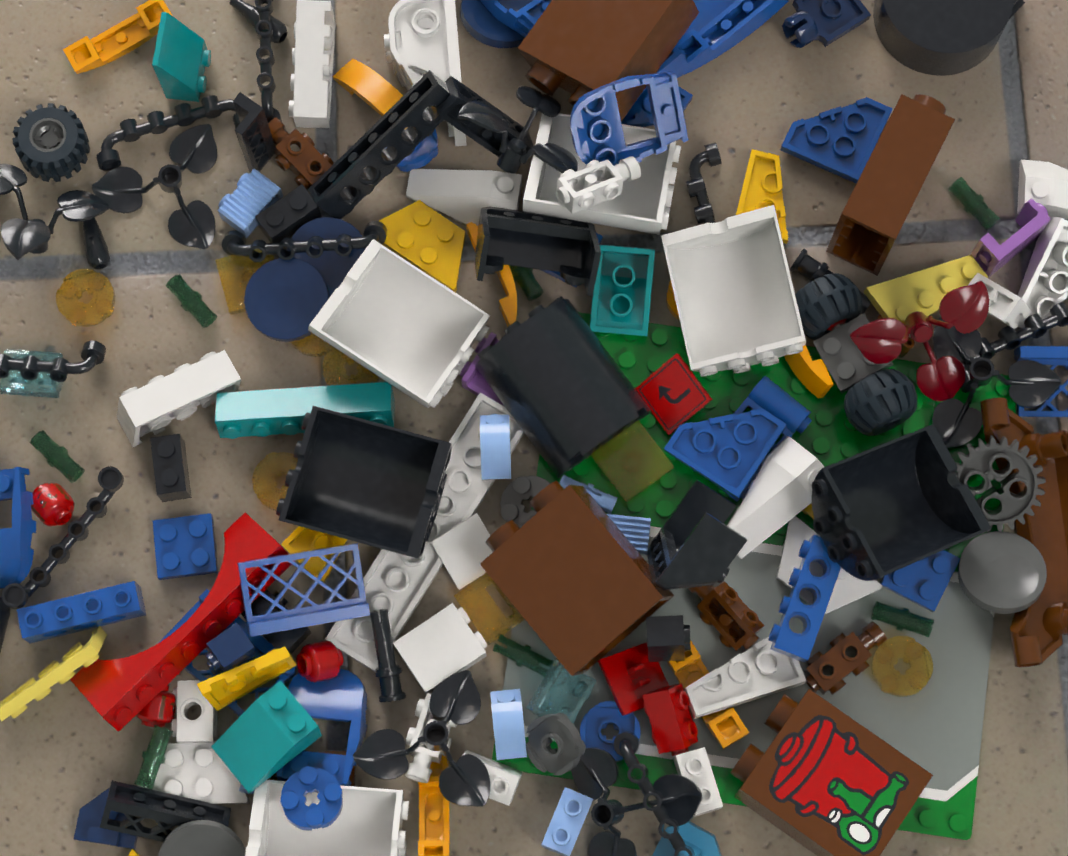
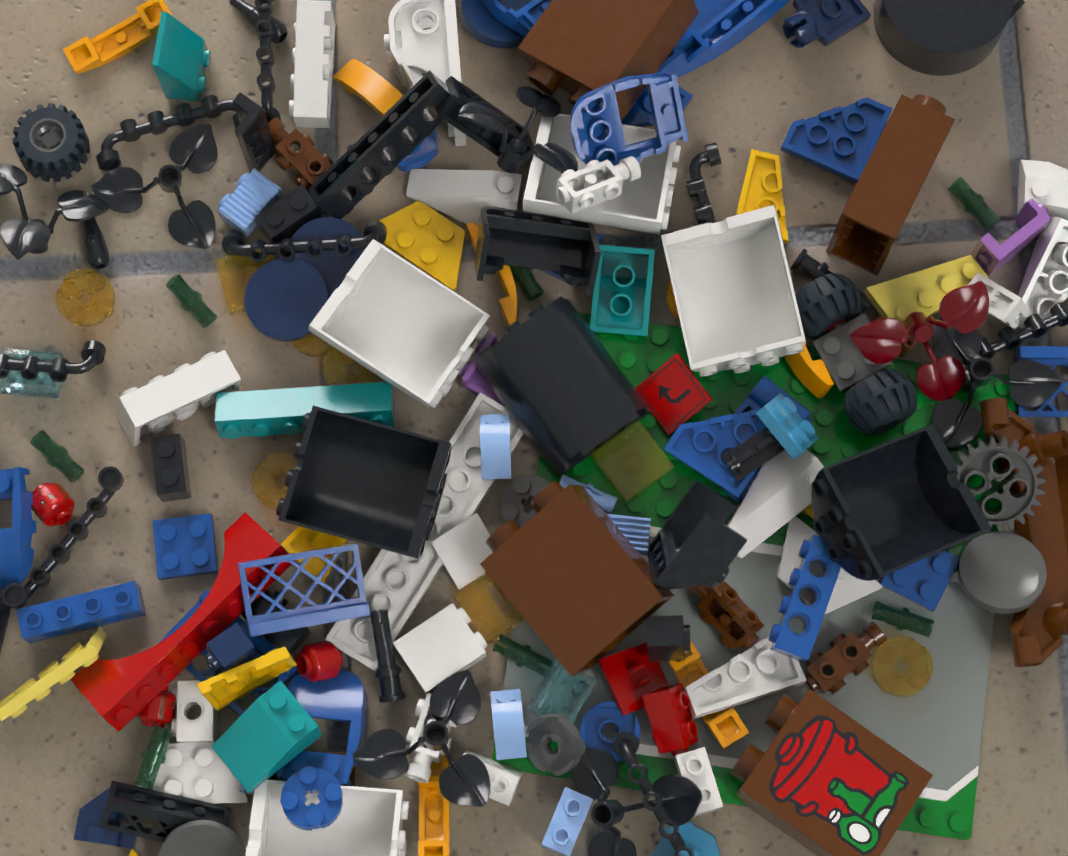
none -> black hinge [721,427,785,481]
none -> dark azure plate [756,393,818,460]

